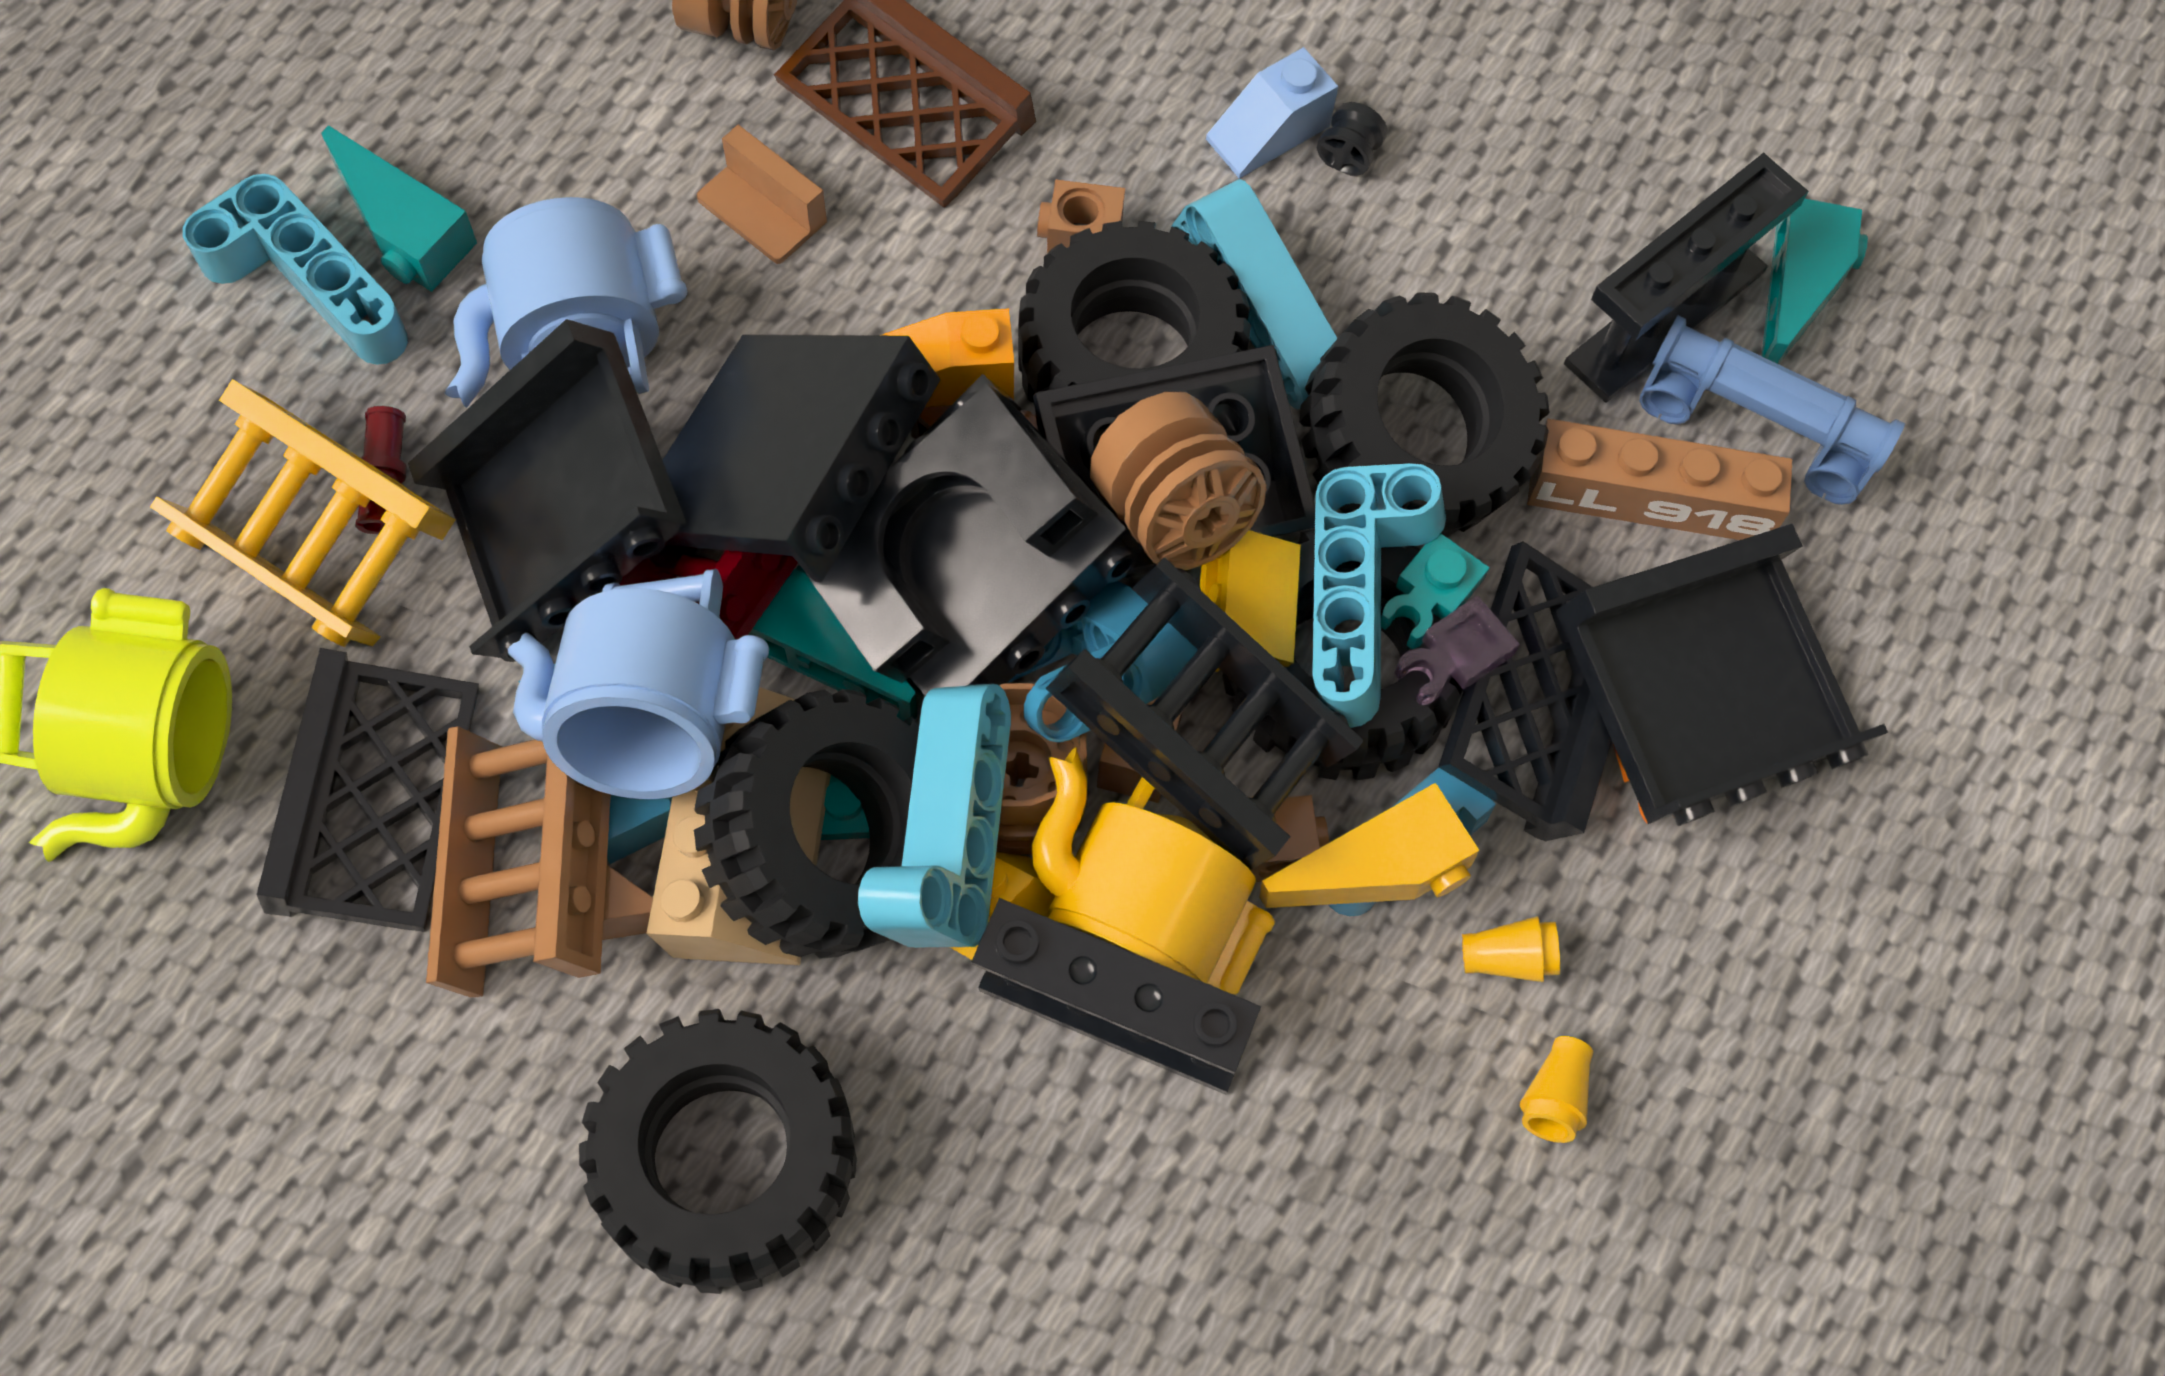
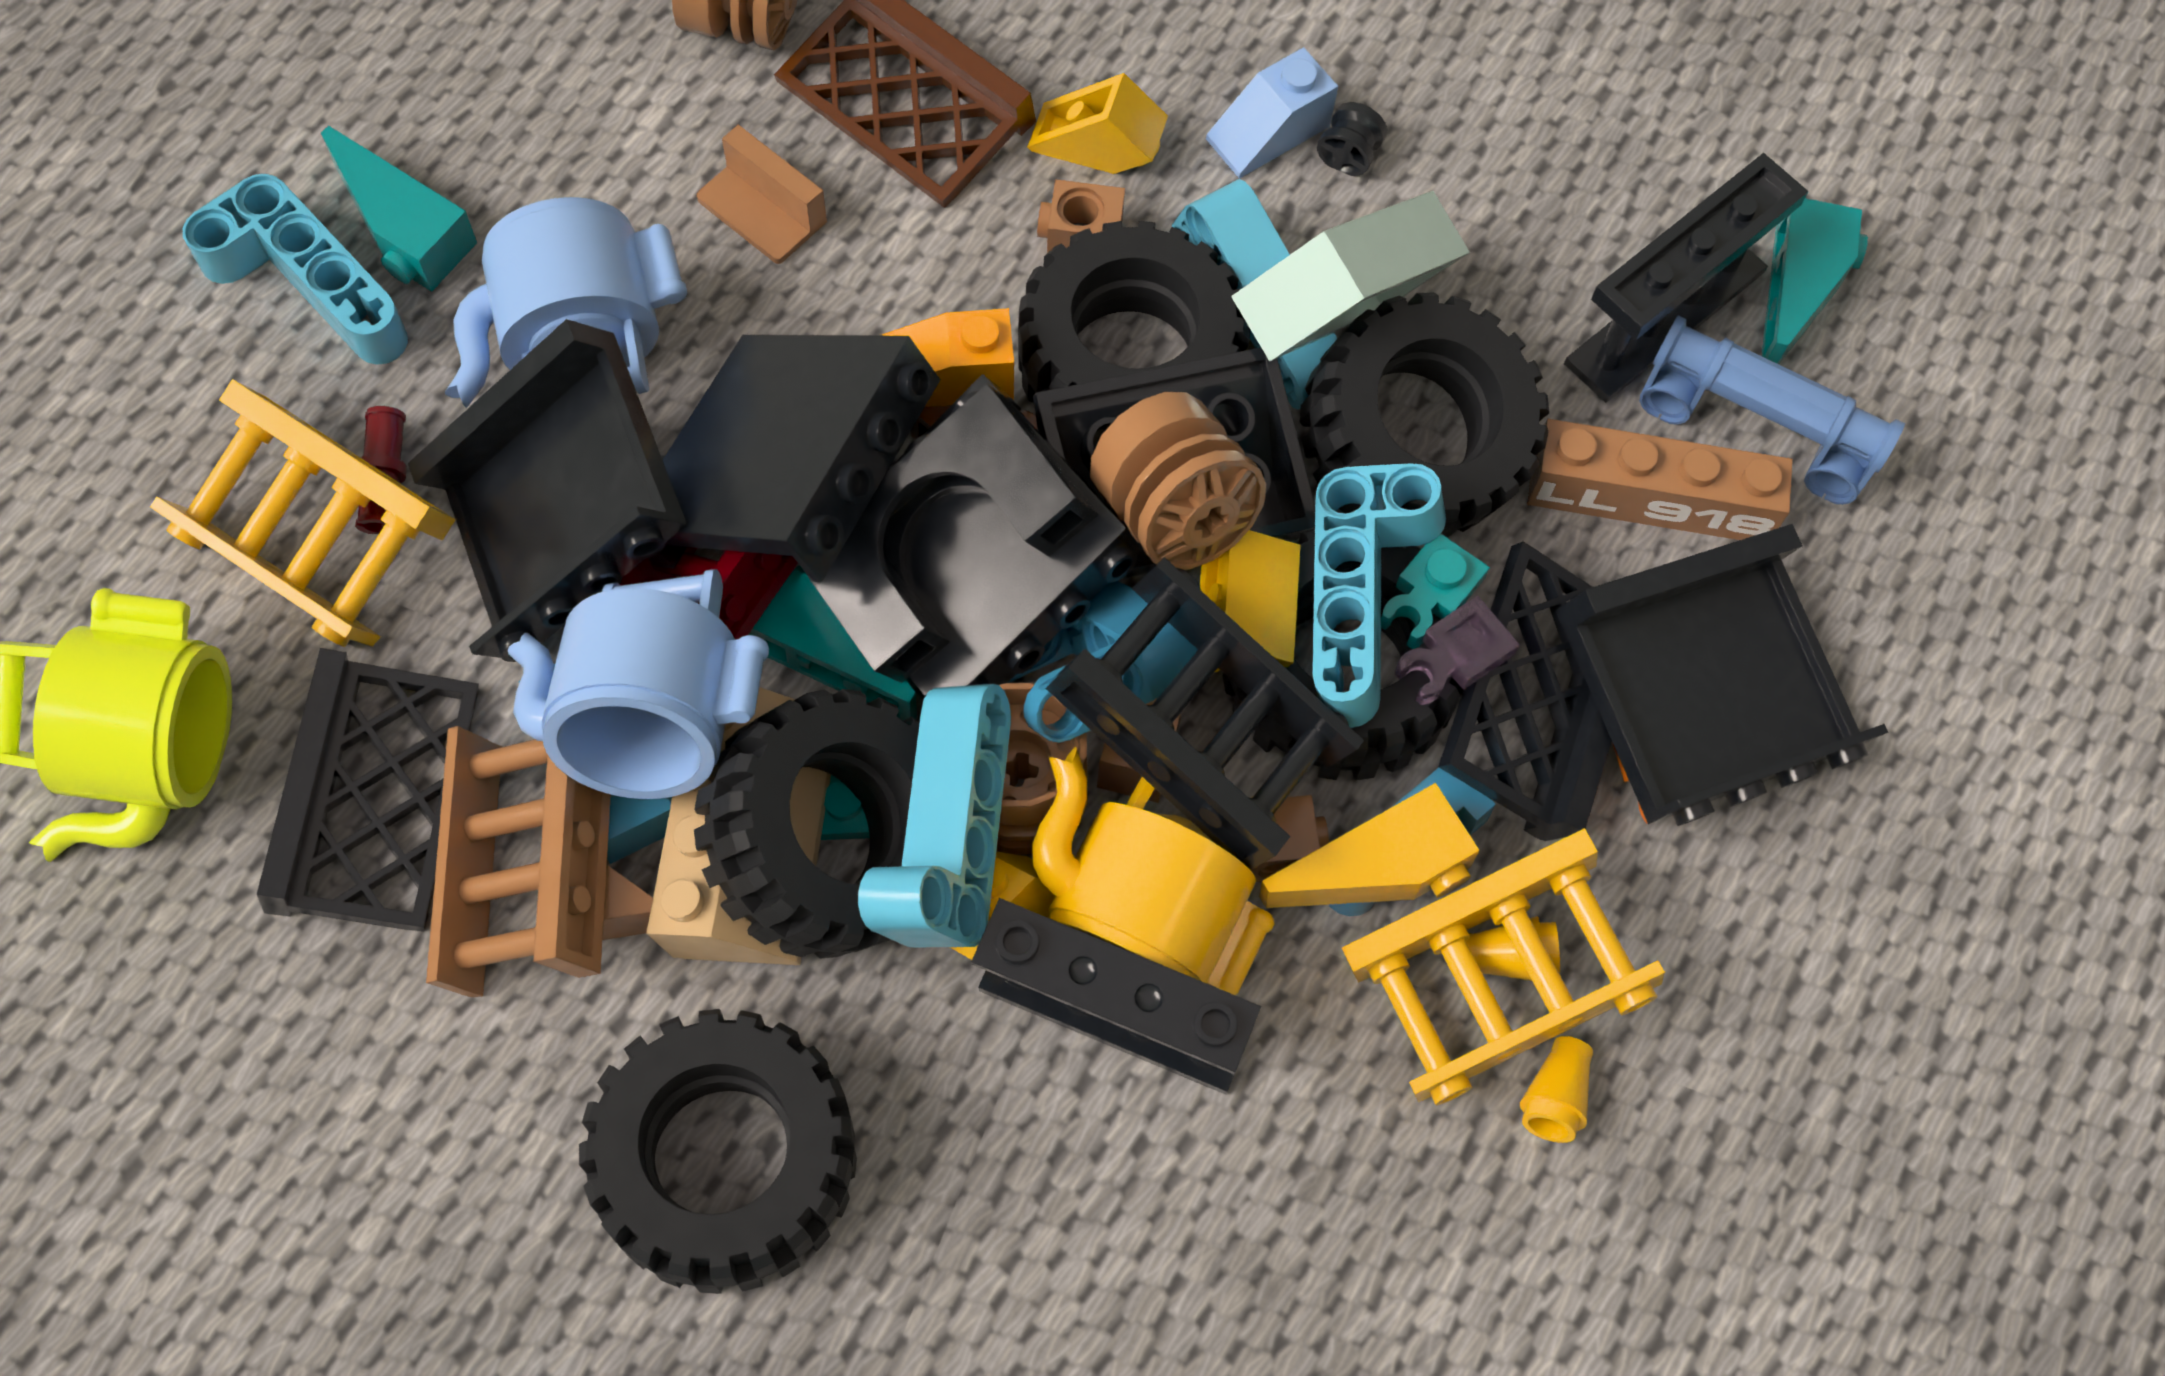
none -> yellow slope [1027,73,1168,174]
none -> light aqua piece [1231,191,1470,361]
none -> yellow fence [1342,828,1665,1106]

